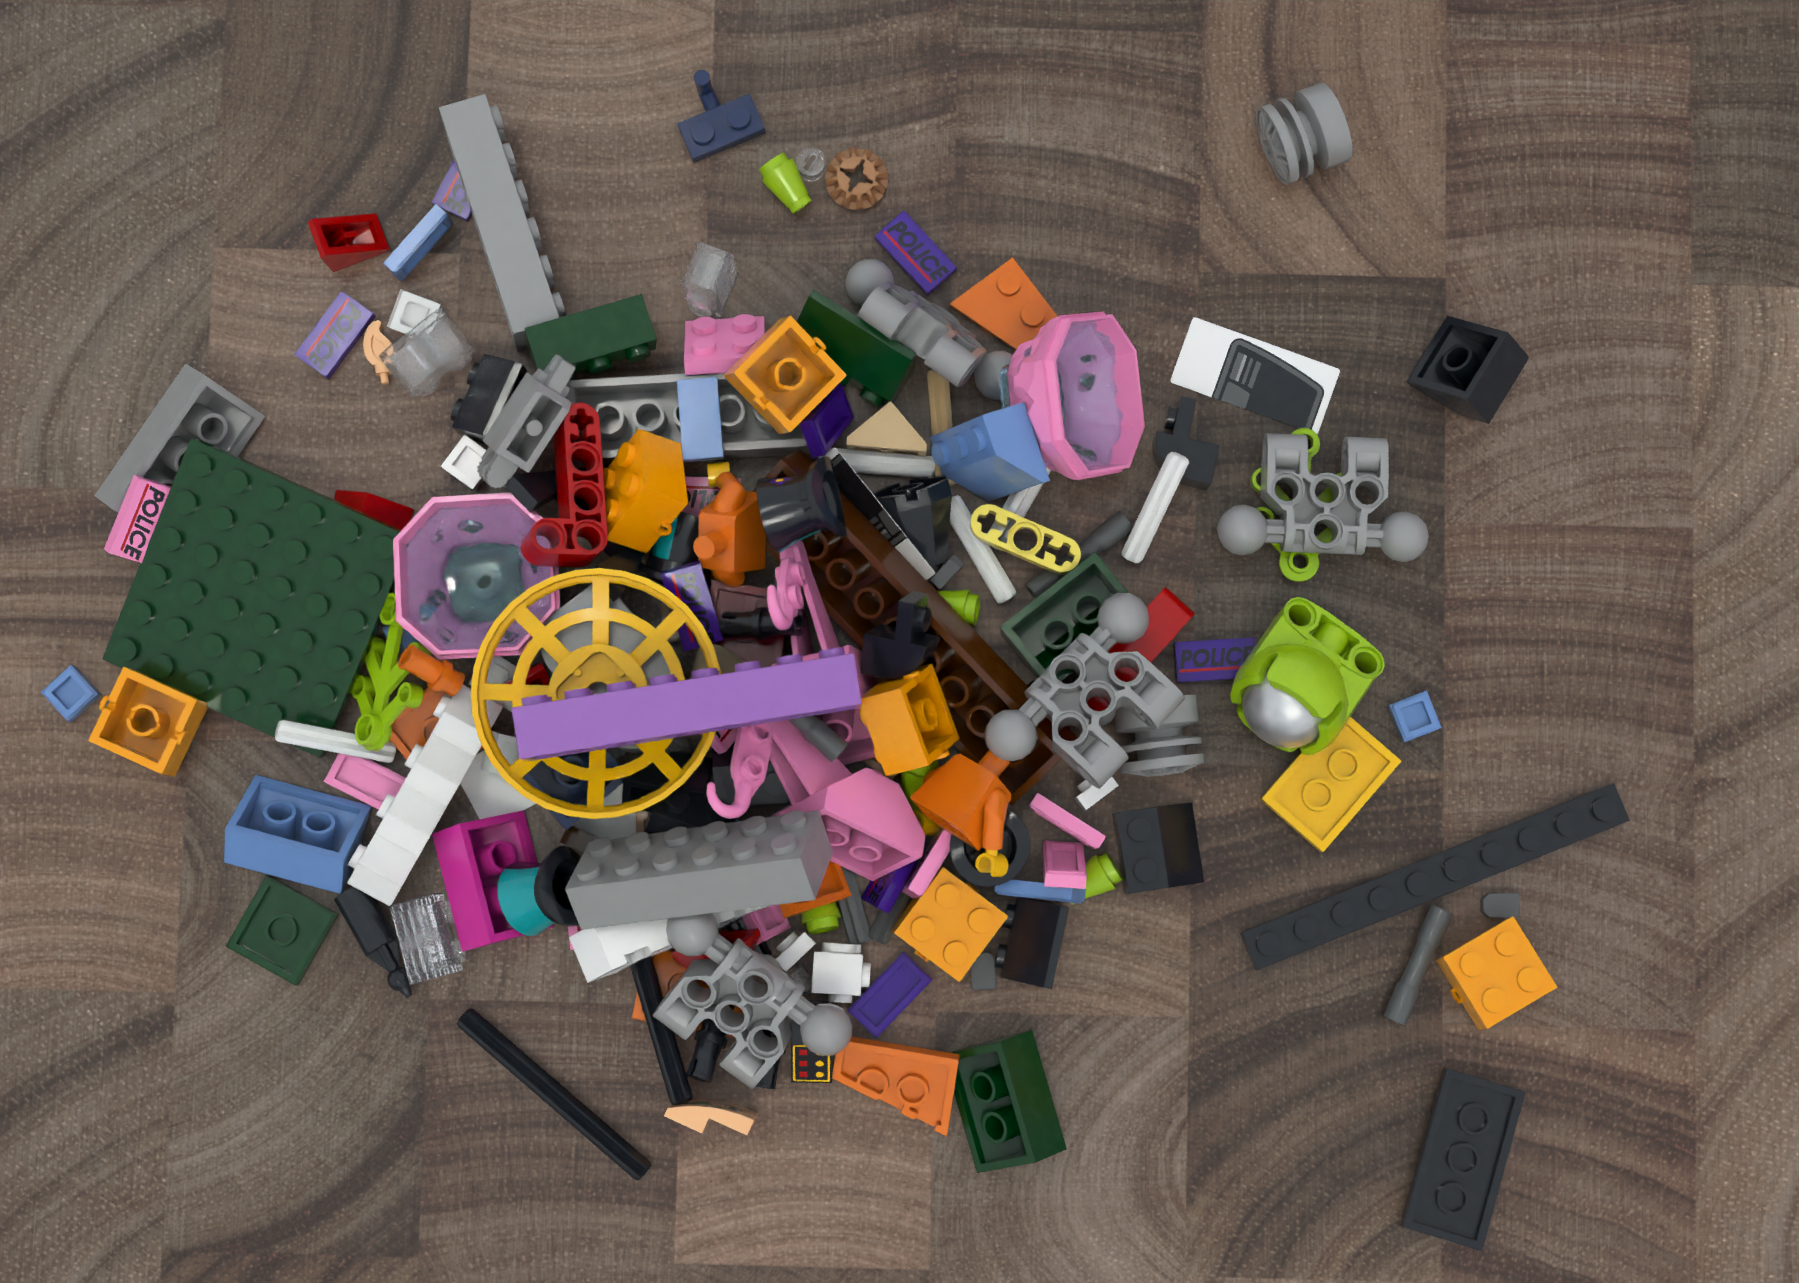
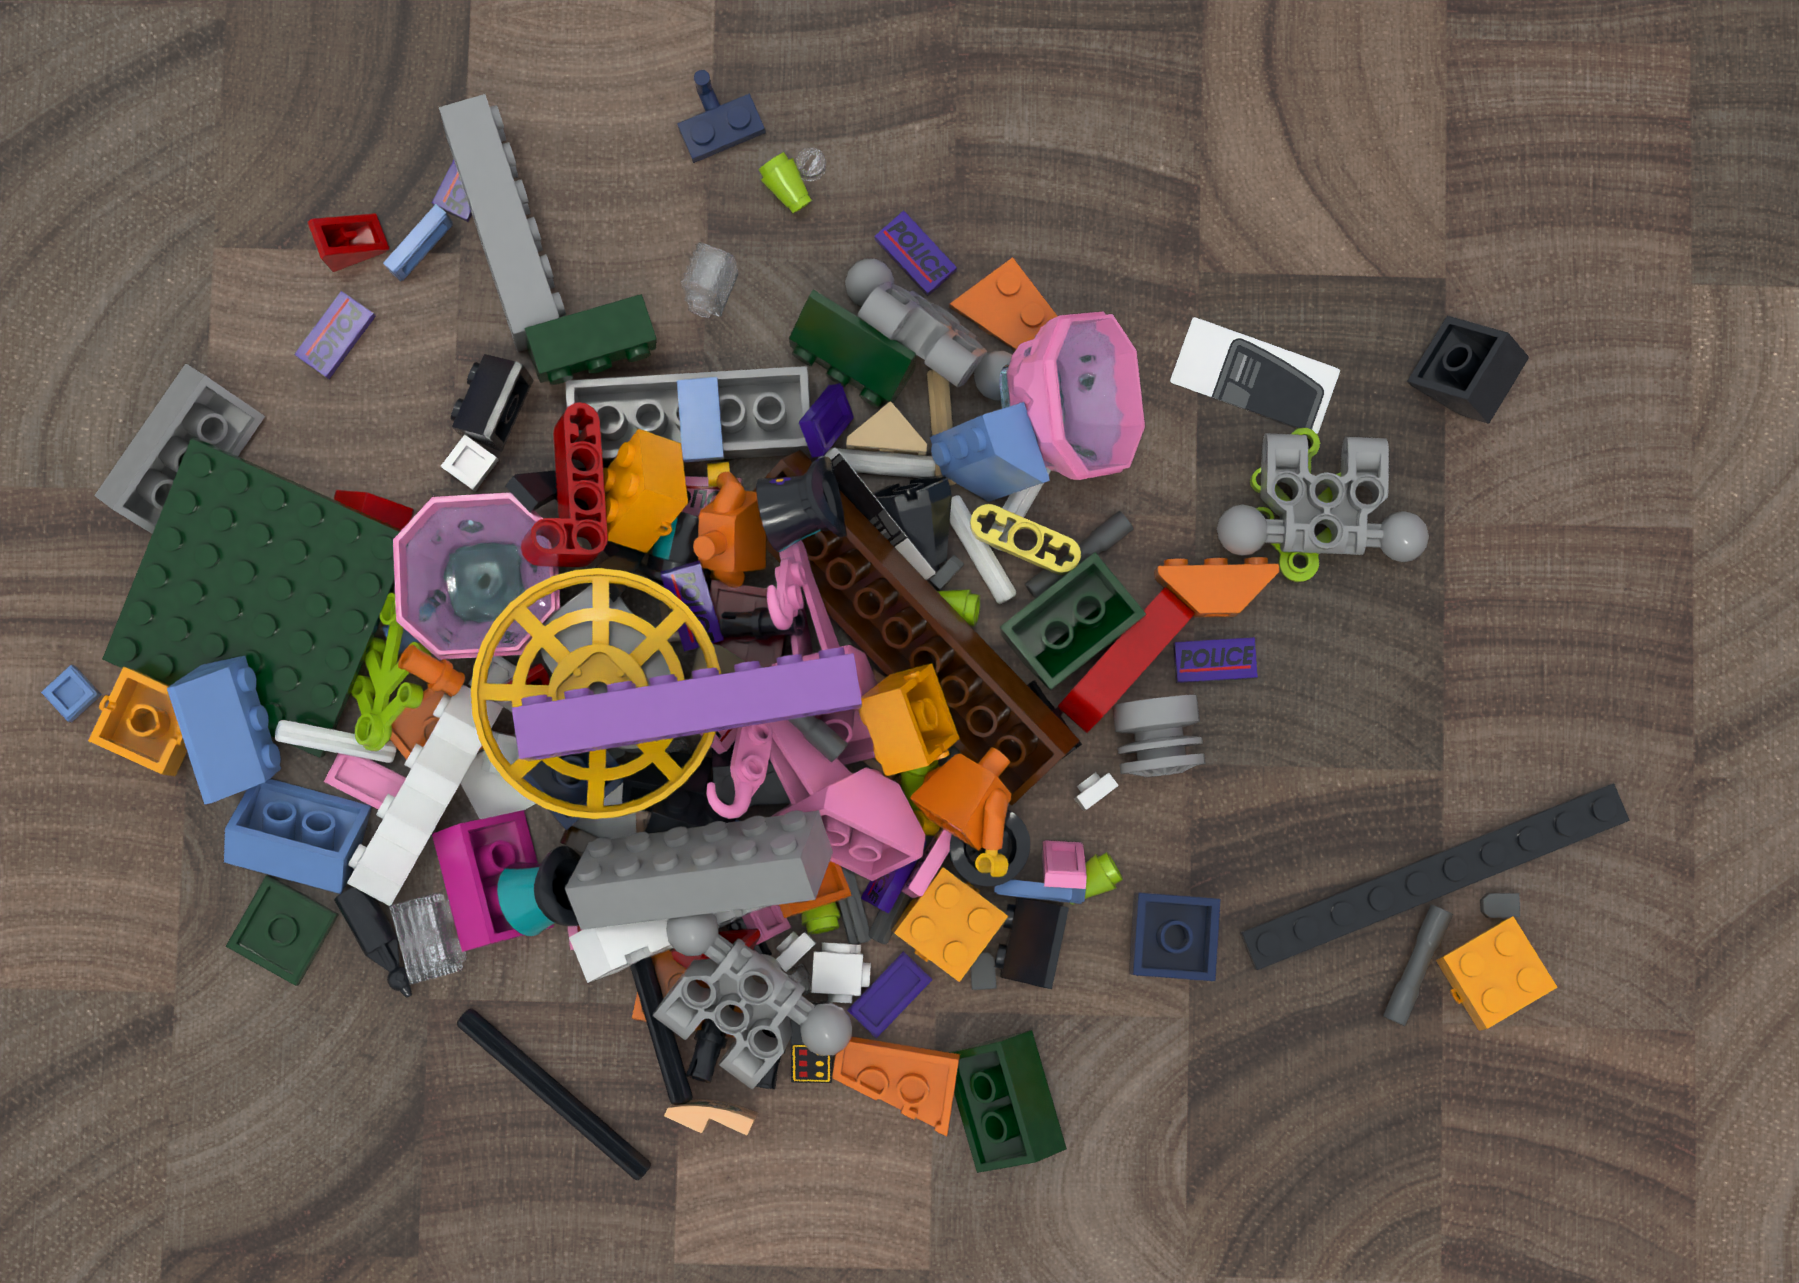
bright pink tile [104,475,171,563] -> none
light nougat piece [363,320,395,385] -> none
clear brick [379,307,476,398] -> none
white plate [387,289,441,342] -> none
light grey hinge [477,355,576,489] -> none
bright pink plate [684,314,765,375] -> none
light orange brick [723,315,847,434] -> none
medium nougat gear [825,146,888,210] -> none
black brick [861,591,940,679] -> none
light grey connector [984,593,1185,789] -> none
bright pink tile [1028,793,1106,850] -> none
black slope [1112,802,1204,894] -> none
white axle [1121,452,1189,563] -> none
black brick [1152,396,1220,490] -> none
lime piece [1230,597,1385,755] -> none
light grey wheel [1256,82,1353,185] -> none
yellow plate [1260,717,1401,852] -> none
medium blue tile [1387,691,1442,743] -> none
black plate [1400,1067,1525,1251] -> none
none -> medium blue slope [167,656,281,804]
none -> dark blue brick [1129,893,1221,981]
none -> orange slope [1154,557,1279,618]

